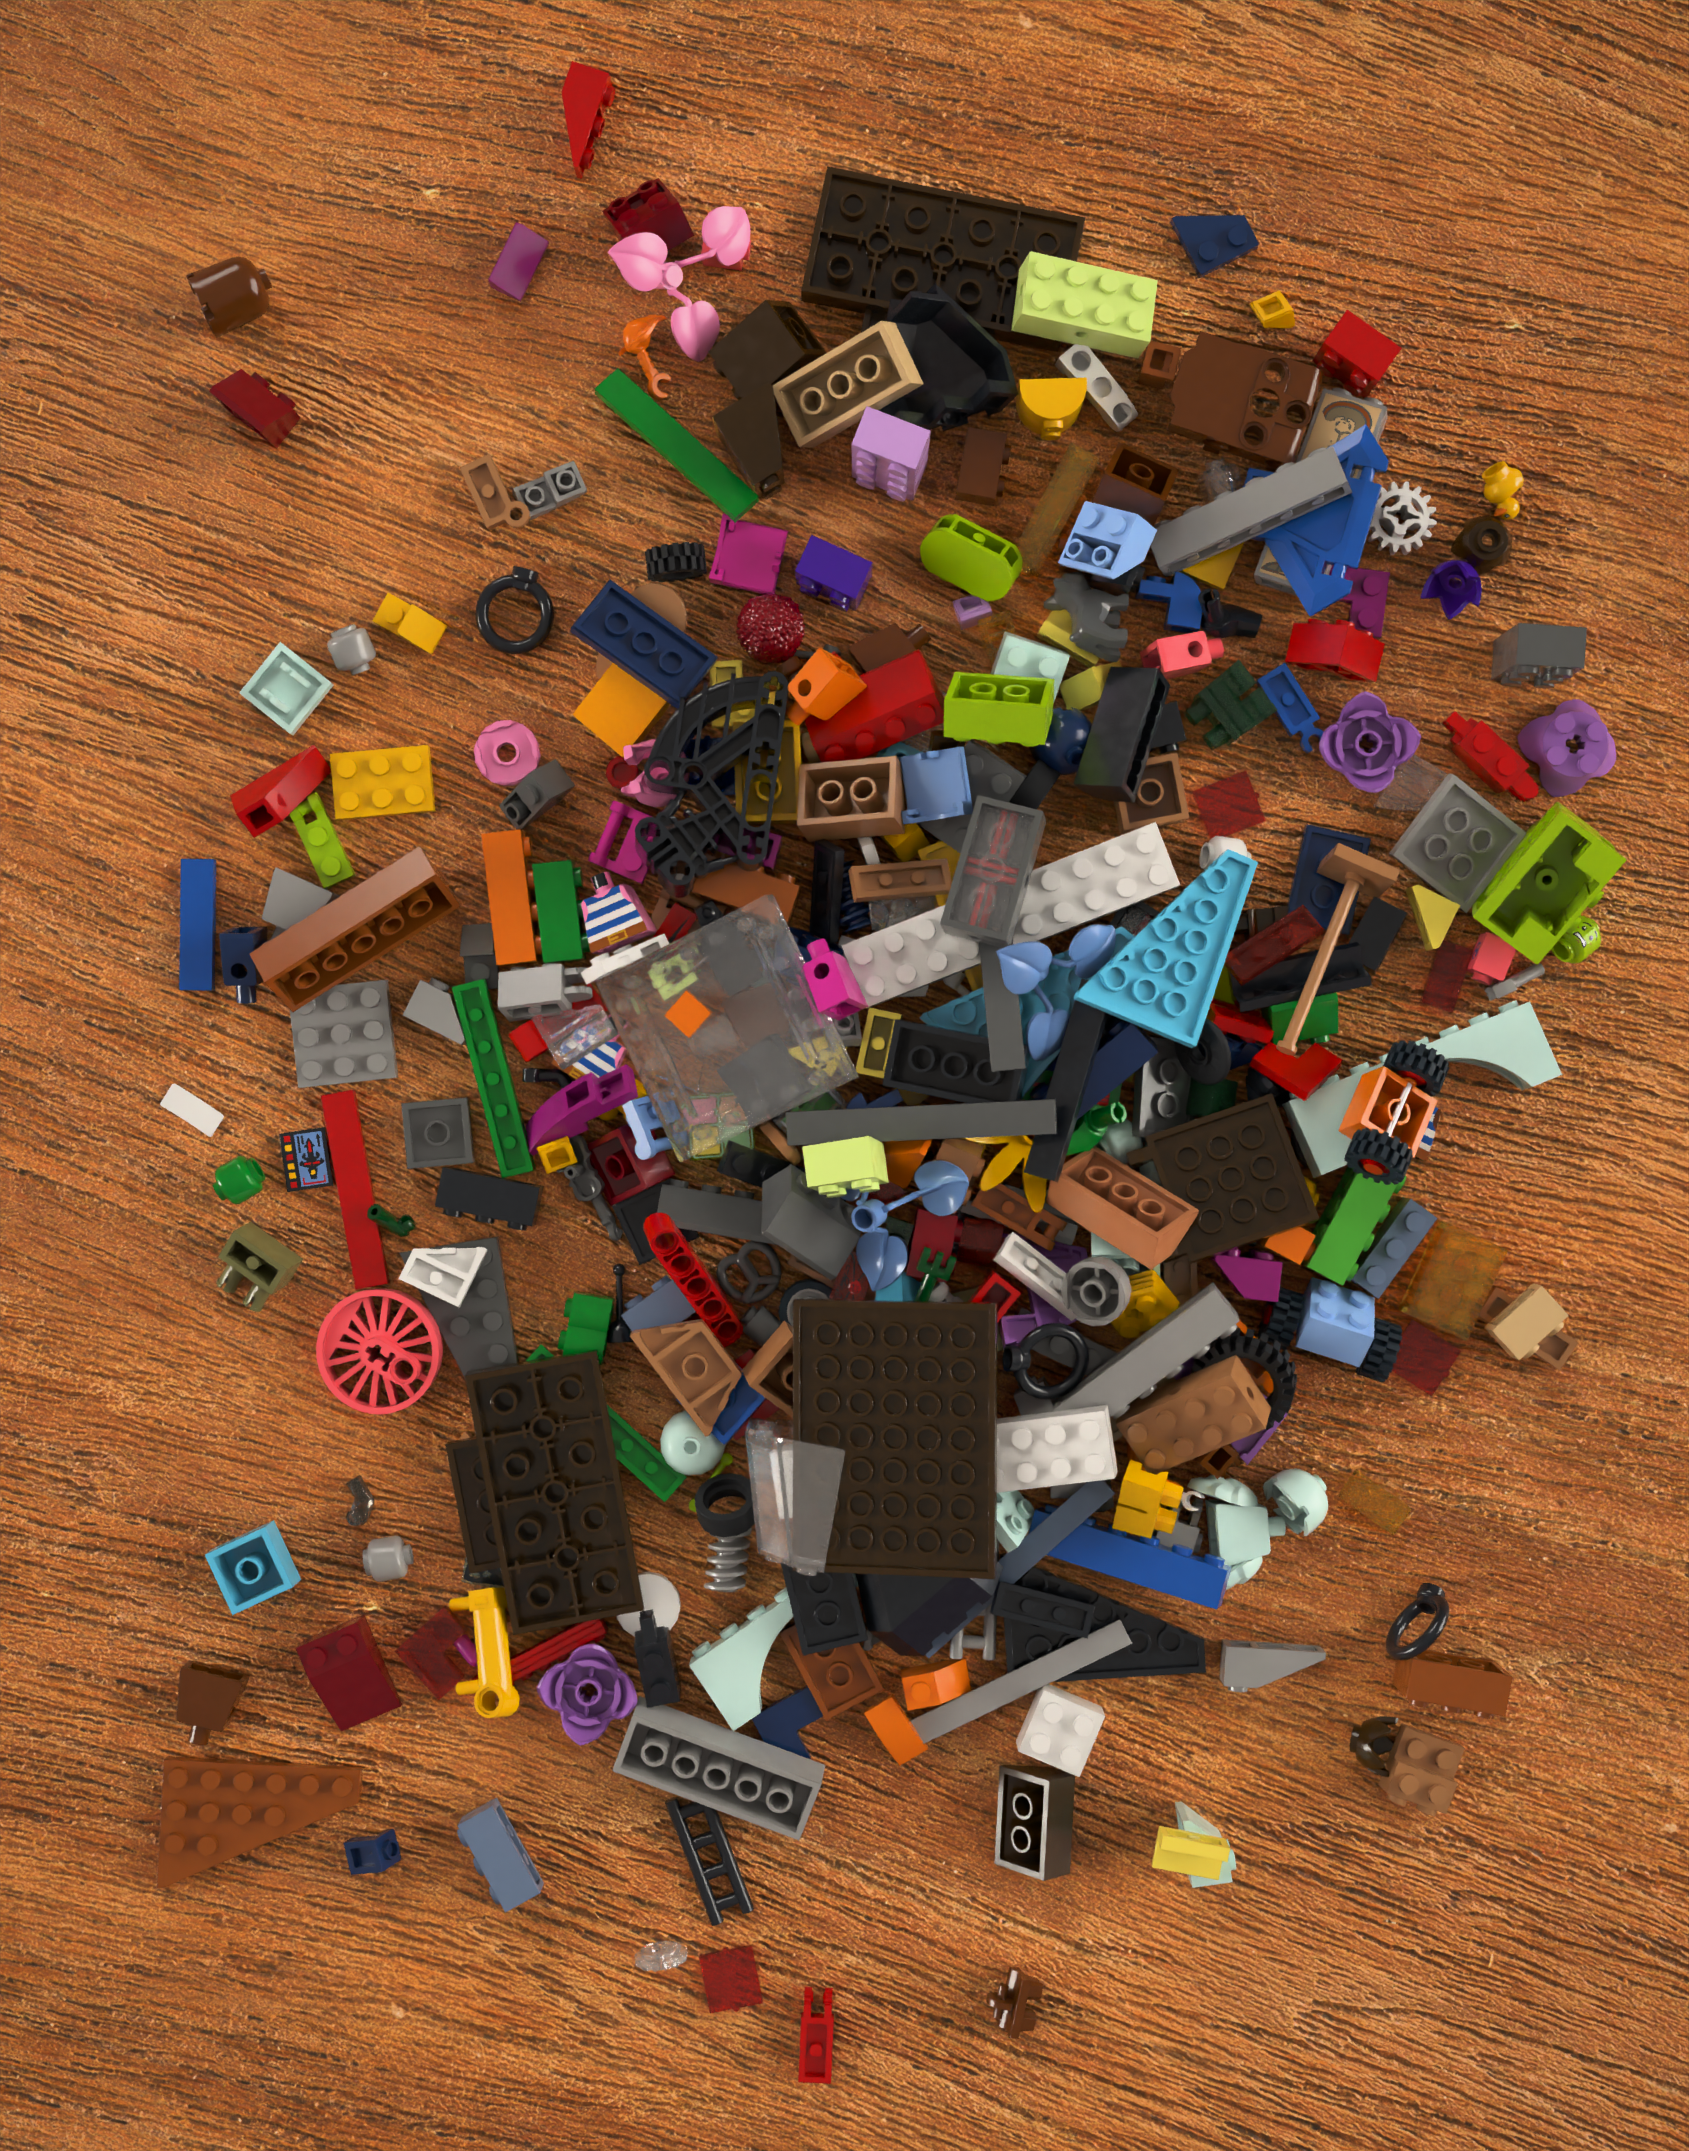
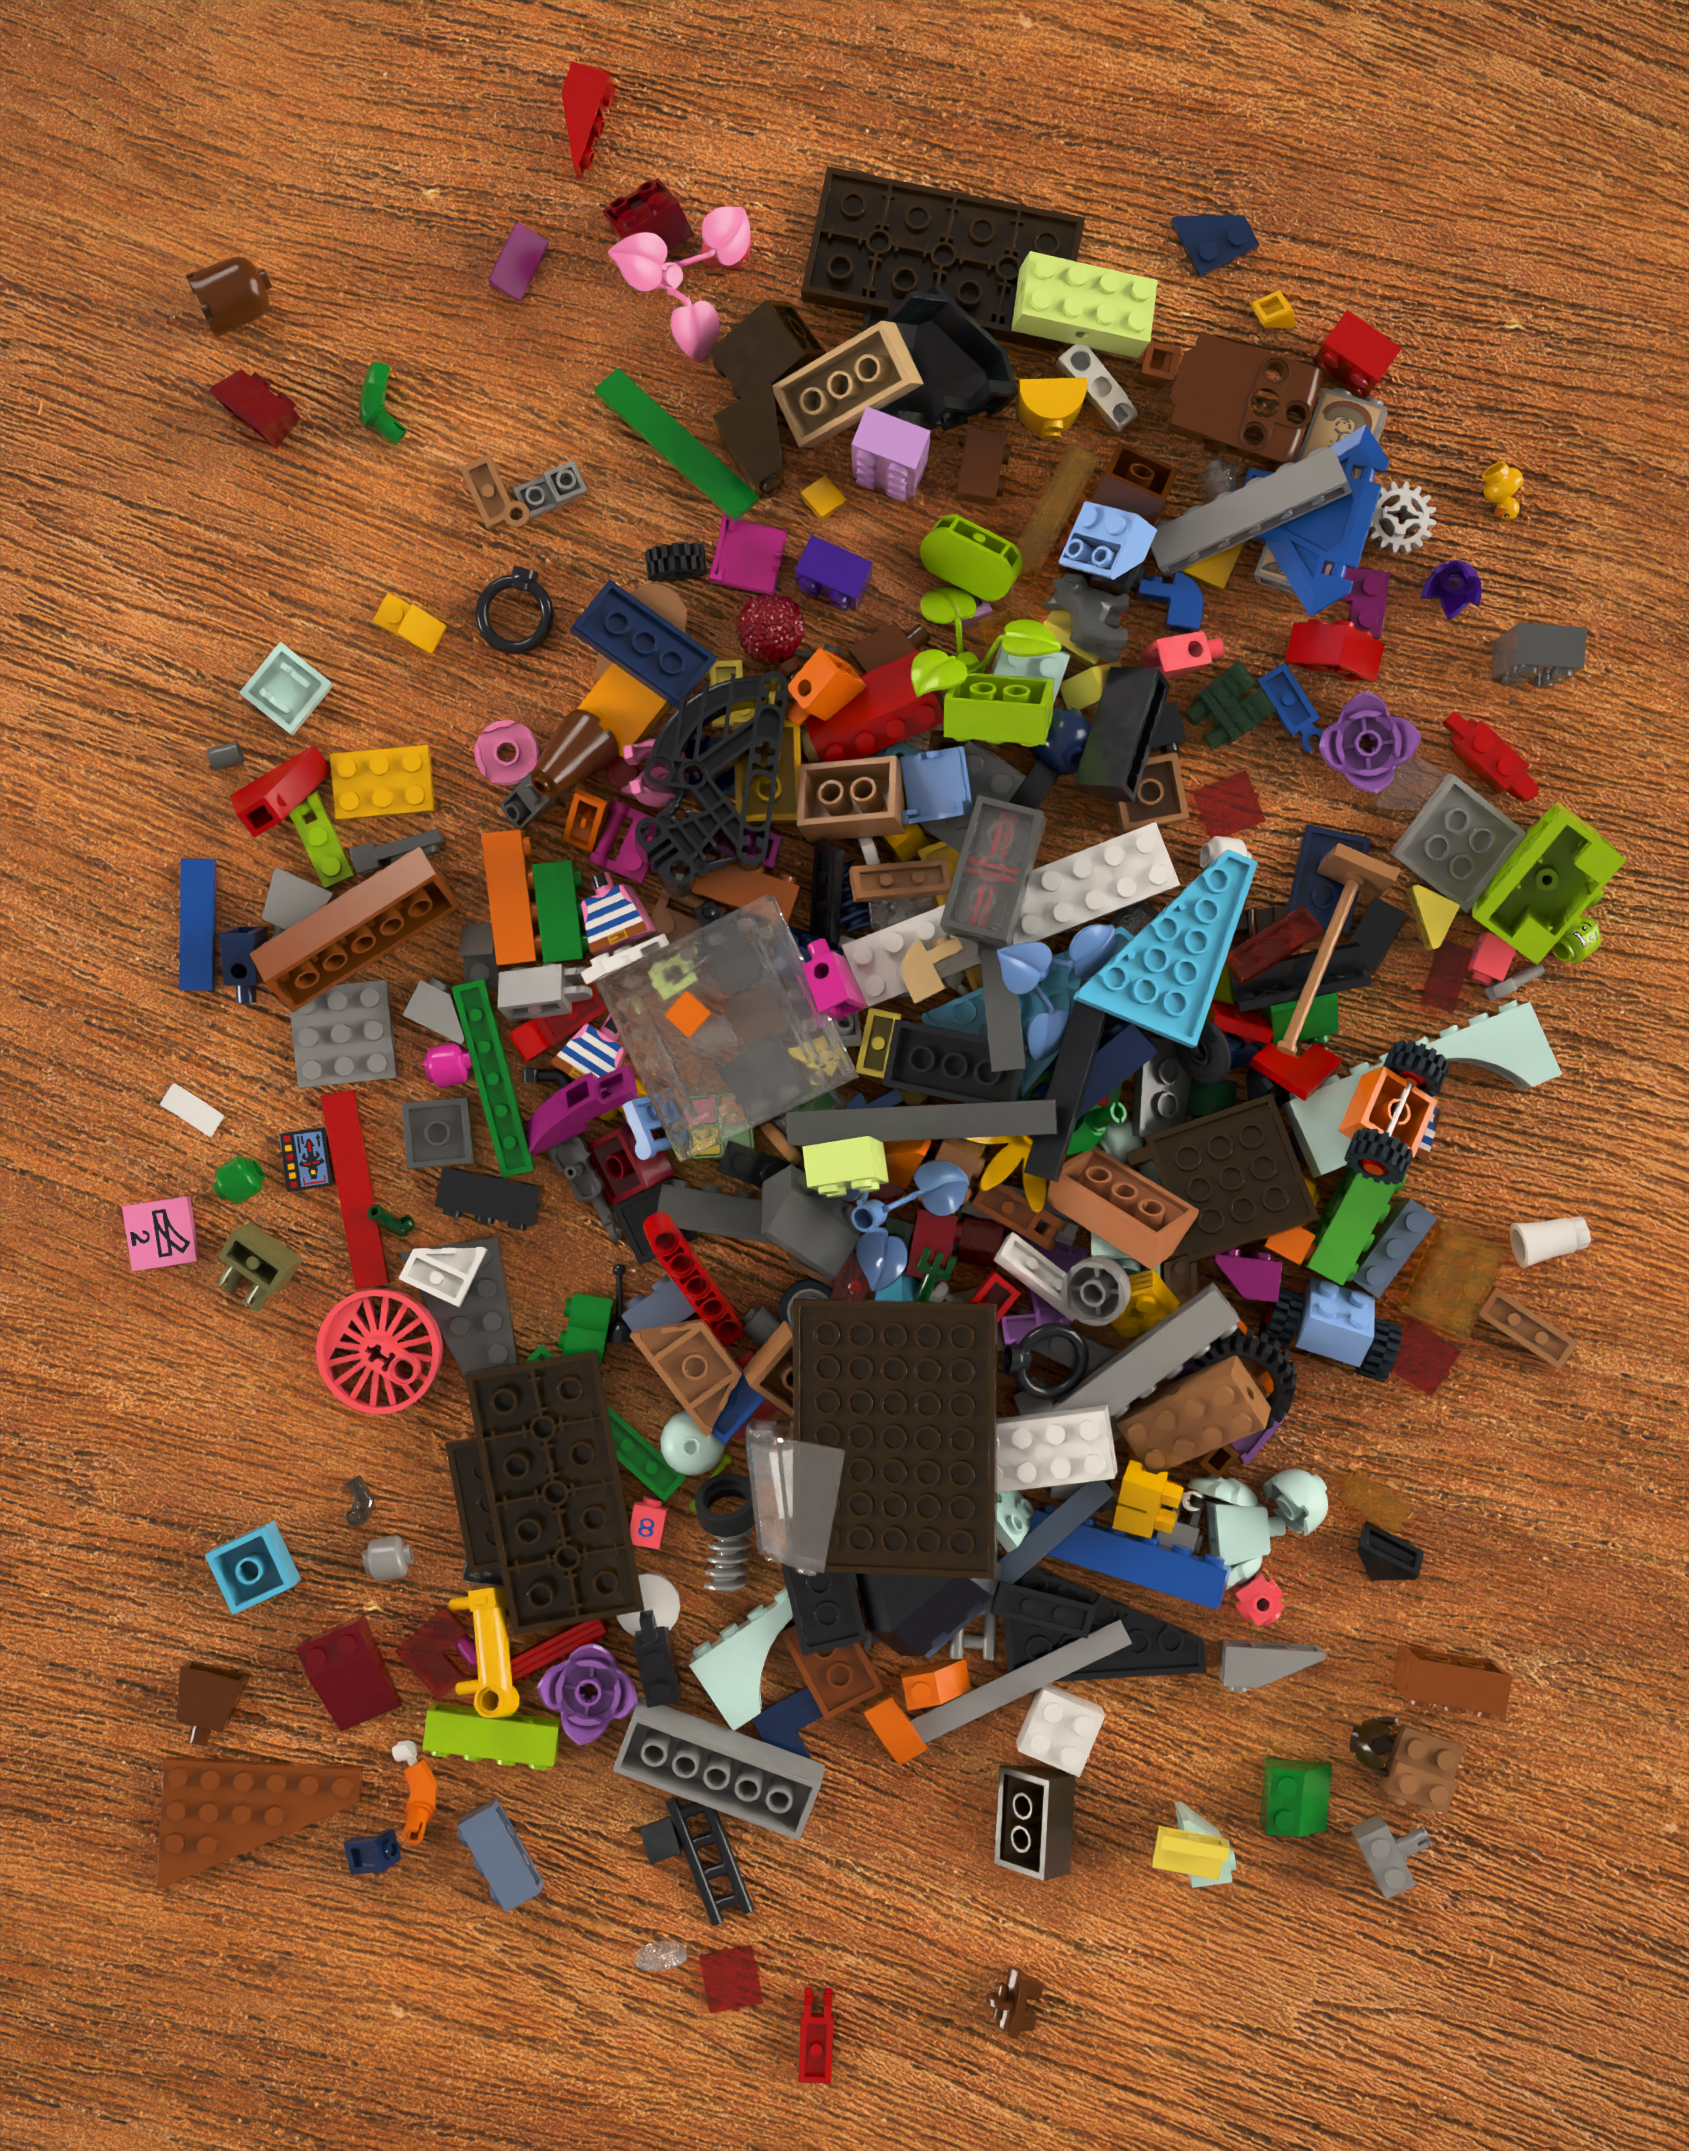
light grey head [327,624,376,675] -> none
clear wing [531,1004,619,1070] -> none
yellow slope [536,1136,578,1174] -> none
orange piece [618,314,671,400] -> none
red sticker [652,903,697,962] -> none
dark grey piece [716,1241,782,1304] -> none
black arm [1198,589,1263,638] -> none
black piece [1386,1583,1450,1661] -> none
dark brown piece [1451,516,1512,576] -> none
tan brick [1484,1283,1569,1360] -> none
medium lavender brick [1517,699,1616,798] -> none
none -> bright pink tile [122,1196,200,1271]
none -> dark grey hinge [207,741,244,771]
none -> dark grey plate [349,829,446,876]
none -> green arm [359,362,408,446]
none -> orange arm [392,1740,438,1844]
none -> lime brick [422,1703,562,1770]
none -> dark pink head [423,1042,473,1088]
none -> reddish brown cone [531,709,619,797]
none -> orange slope [562,789,611,853]
none -> coral brick [629,1496,669,1550]
none -> black slope [640,1816,682,1864]
none -> yellow slope [800,475,847,522]
none -> tan brick [902,934,964,1004]
none -> lime plant [911,587,1061,697]
none -> coral brick [1231,1570,1285,1626]
none -> green slope [1260,1757,1332,1837]
none -> light grey brick [1350,1814,1433,1900]
none -> black slope [1357,1521,1424,1581]
none -> white plant [1510,1216,1591,1268]

